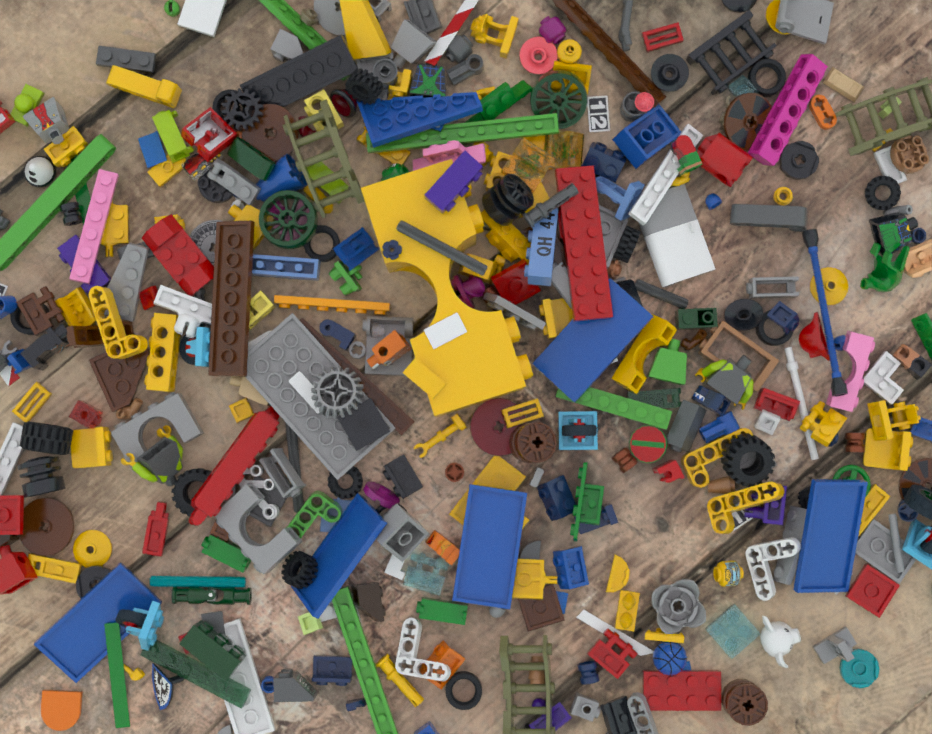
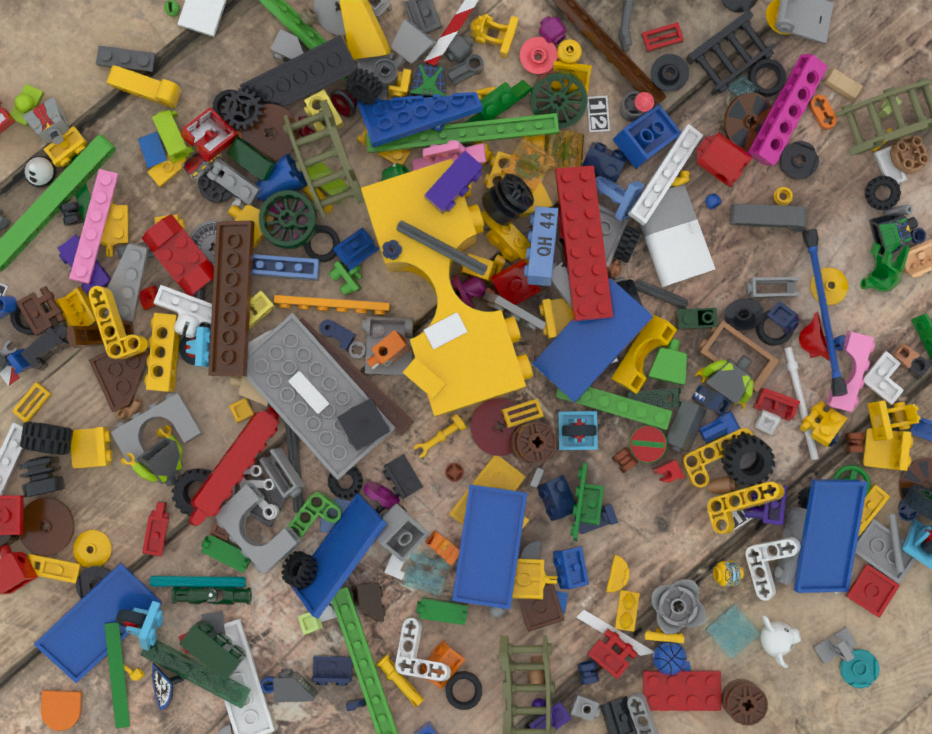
clear red brick [69,400,103,428] -> none
light grey gear [311,366,364,419] -> none
dark grey pin [522,183,579,228] -> none
leg [671,135,703,176] -> none
reddish brown arm [680,329,707,350] -> none

